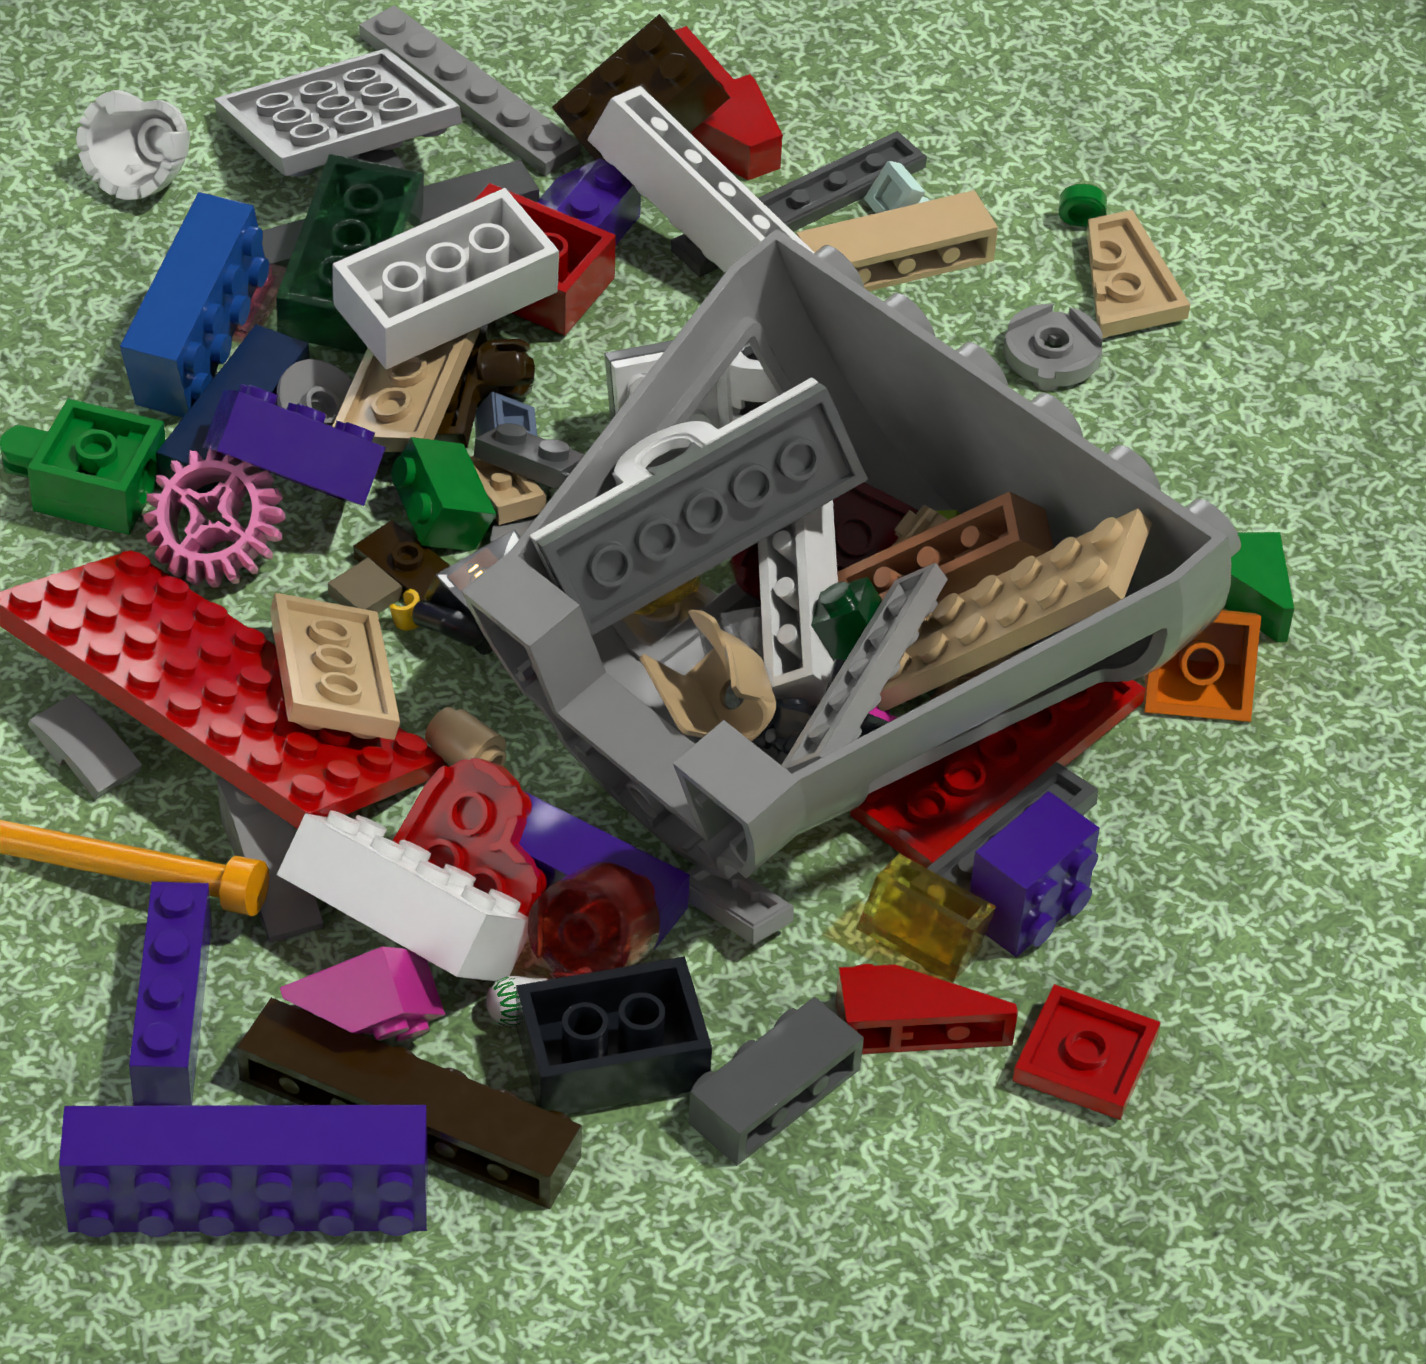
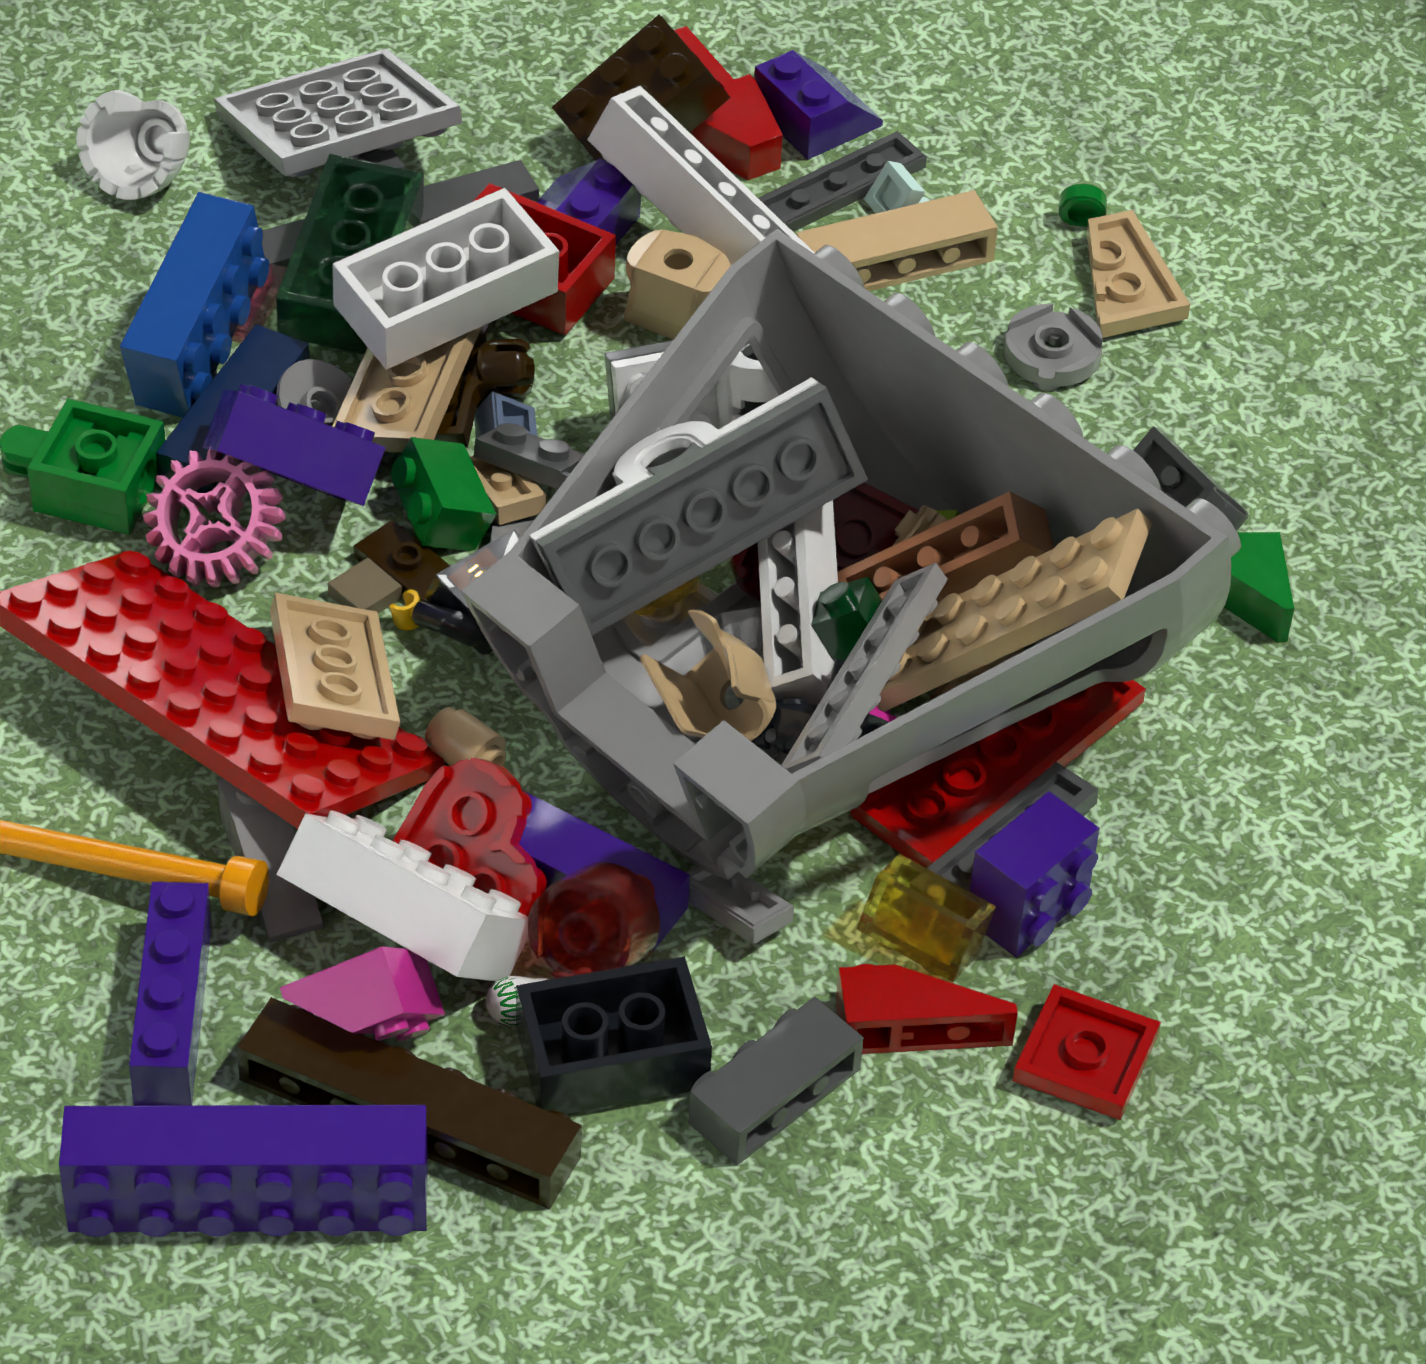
light grey slope [28,694,142,800] -> none
light grey plate [359,5,581,176] -> none
orange slope [1144,610,1261,722] -> none
none -> tan piece [624,229,730,340]
none -> dark purple slope [754,50,883,160]
none -> dark grey plate [1133,426,1249,531]

